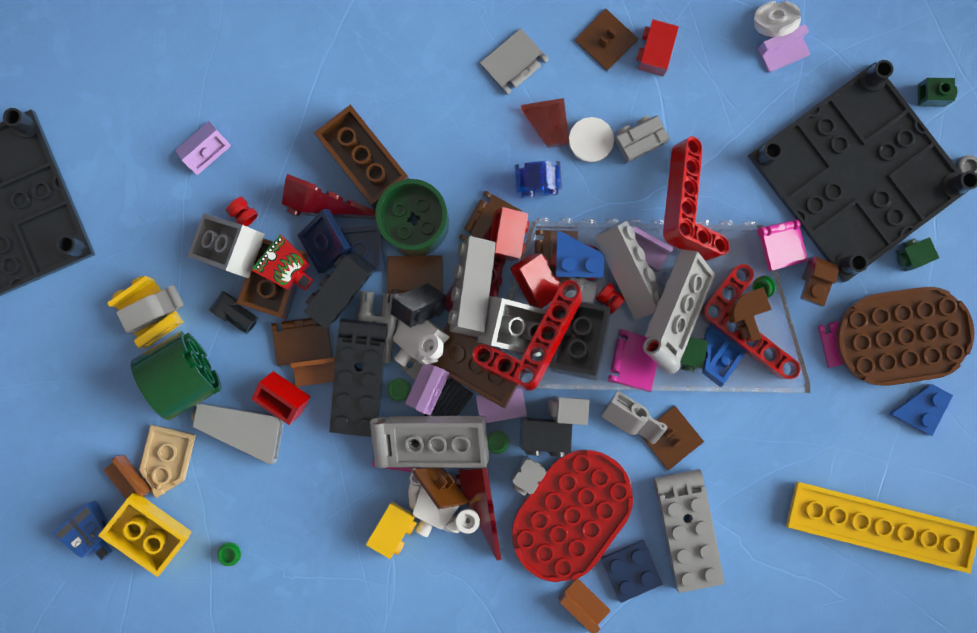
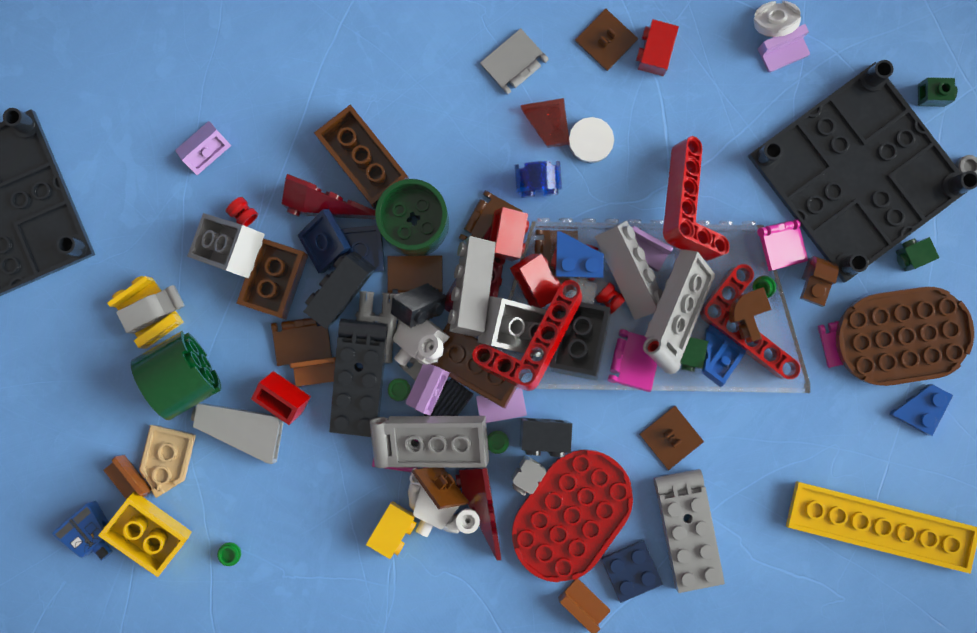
black piece [209,291,259,334] -> none
torso [252,234,314,291] -> none
light grey brick [547,396,589,425] -> none
light grey piece [601,390,667,444] -> none
light grey brick [614,115,670,164] -> none

